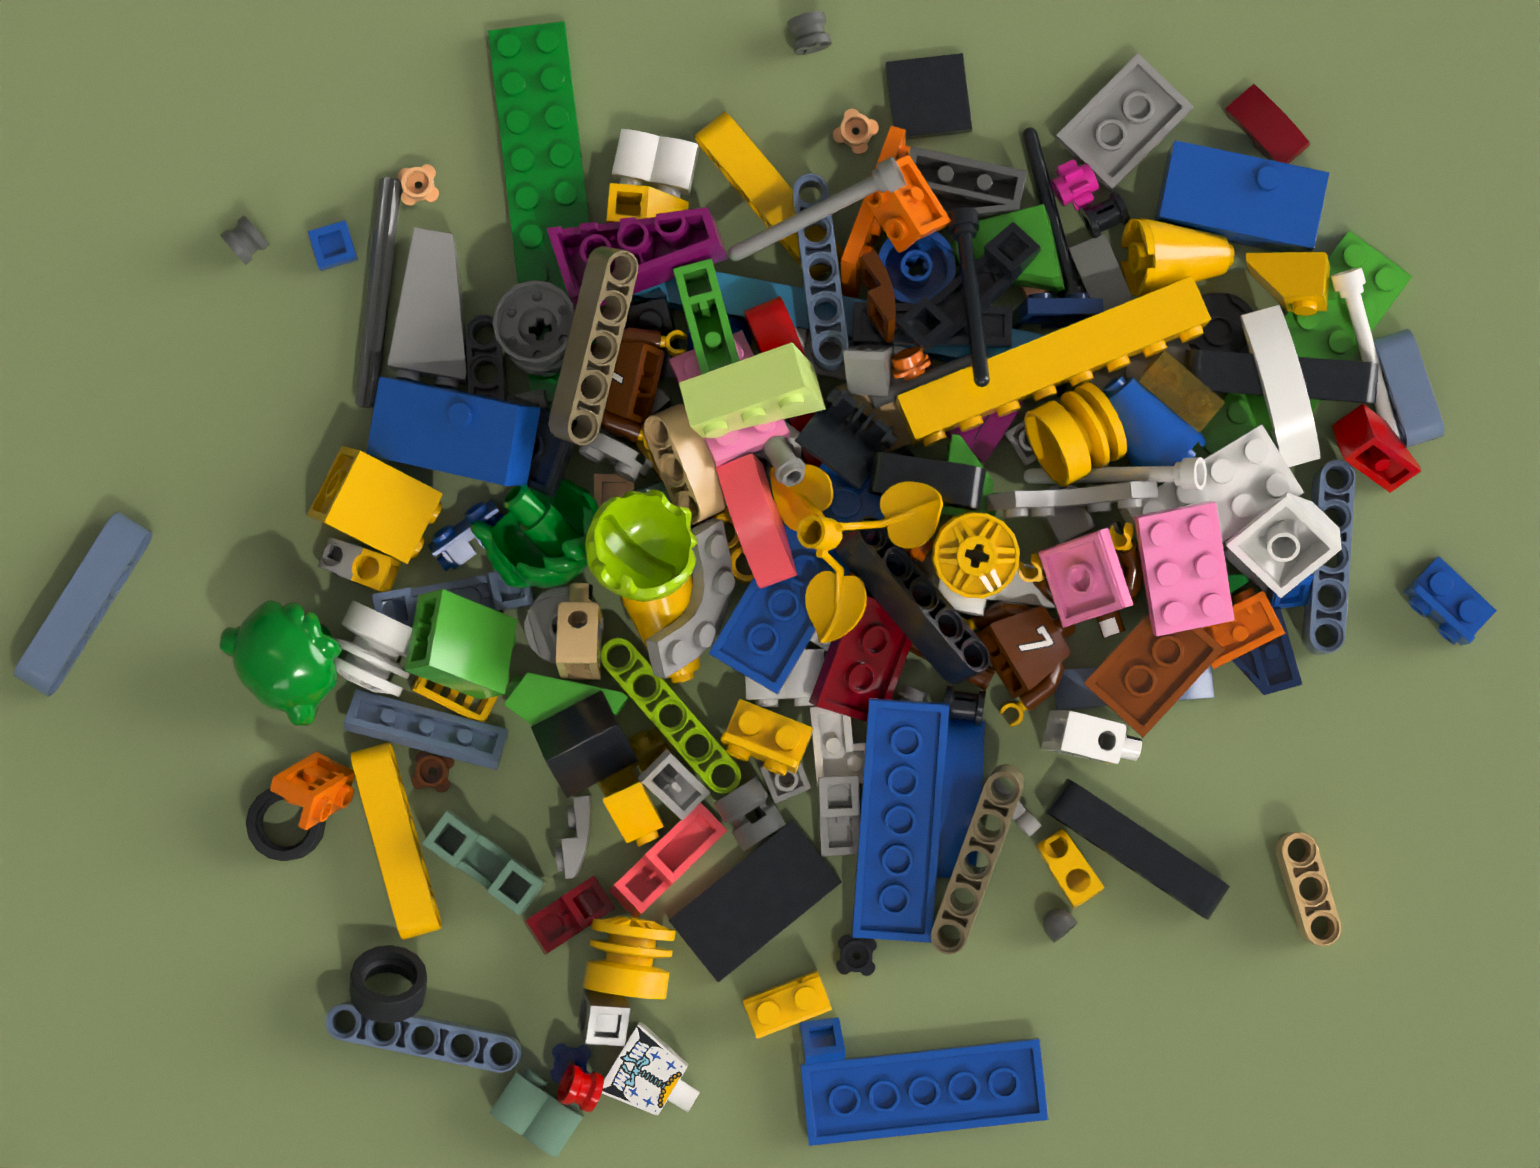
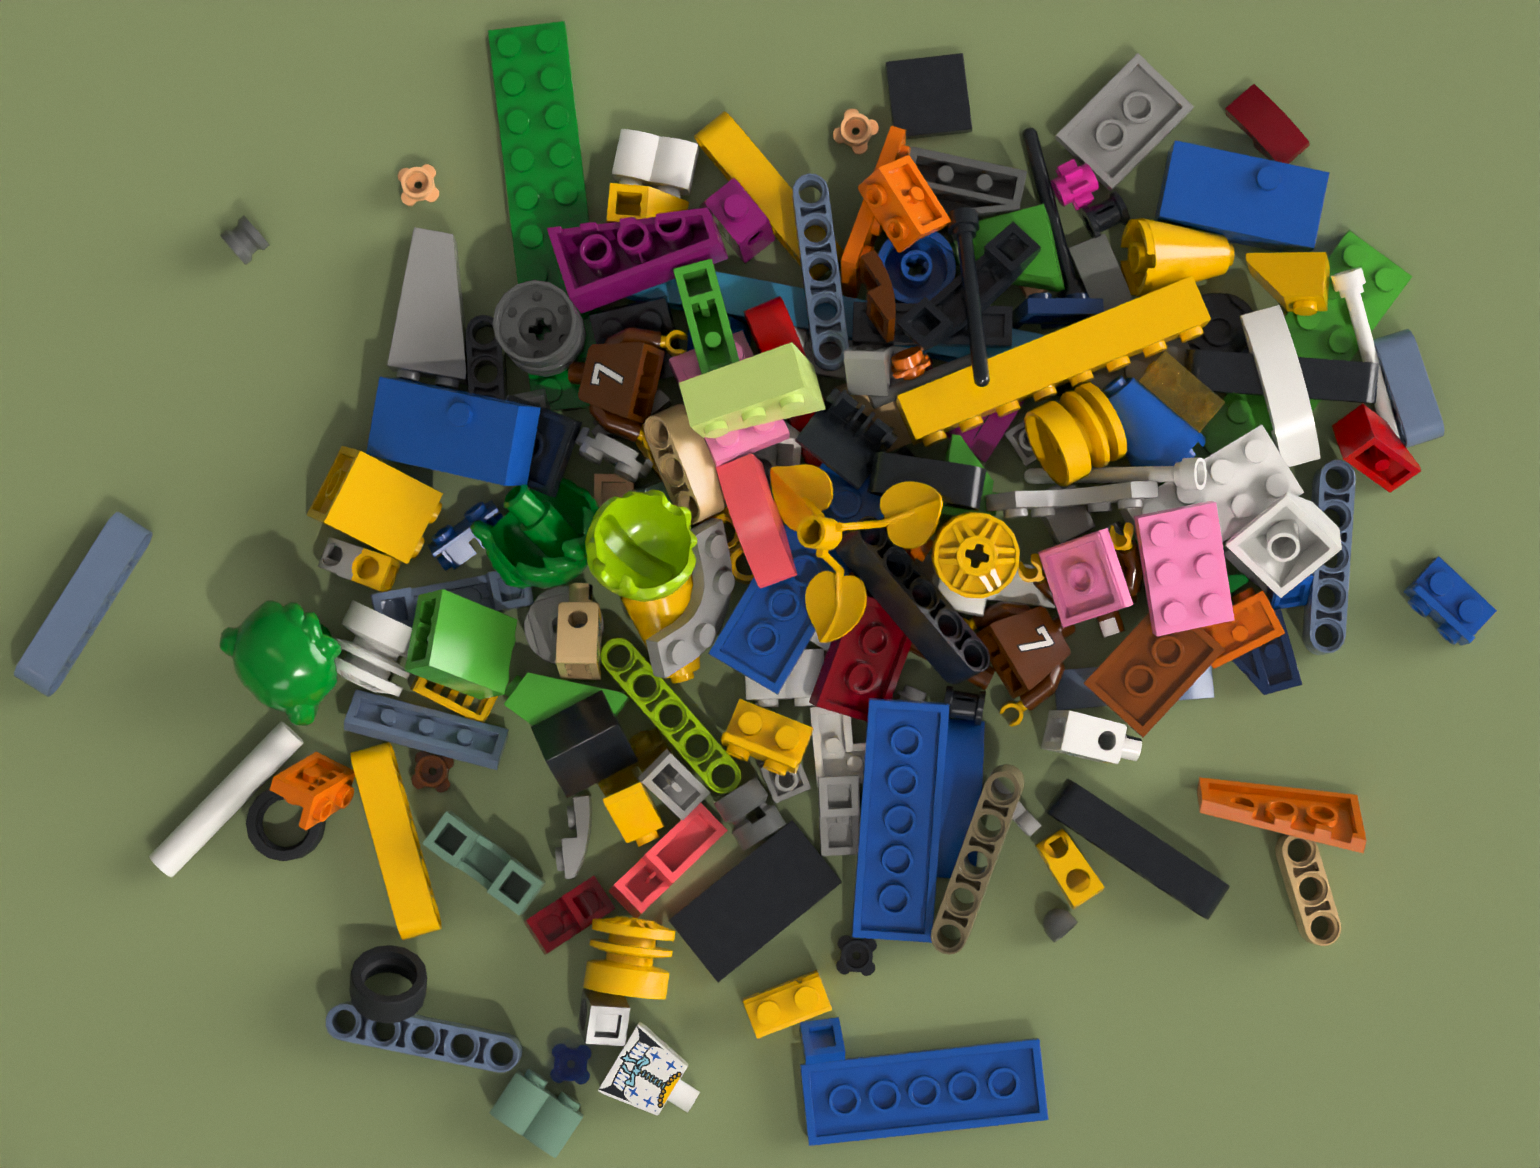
blue plate [308,220,358,271] -> none
dark grey axle [355,177,402,408] -> none
dark tan beam [549,246,638,445] -> none
red wheel [557,1064,604,1113] -> none
light grey piece [728,157,906,261] -> none
light grey pin [763,436,805,486] -> none
dark grey wheel [787,11,832,55] -> none
none -> white piece [149,721,304,878]
none -> magenta torso [699,178,775,264]
none -> orange wing [1197,777,1367,854]

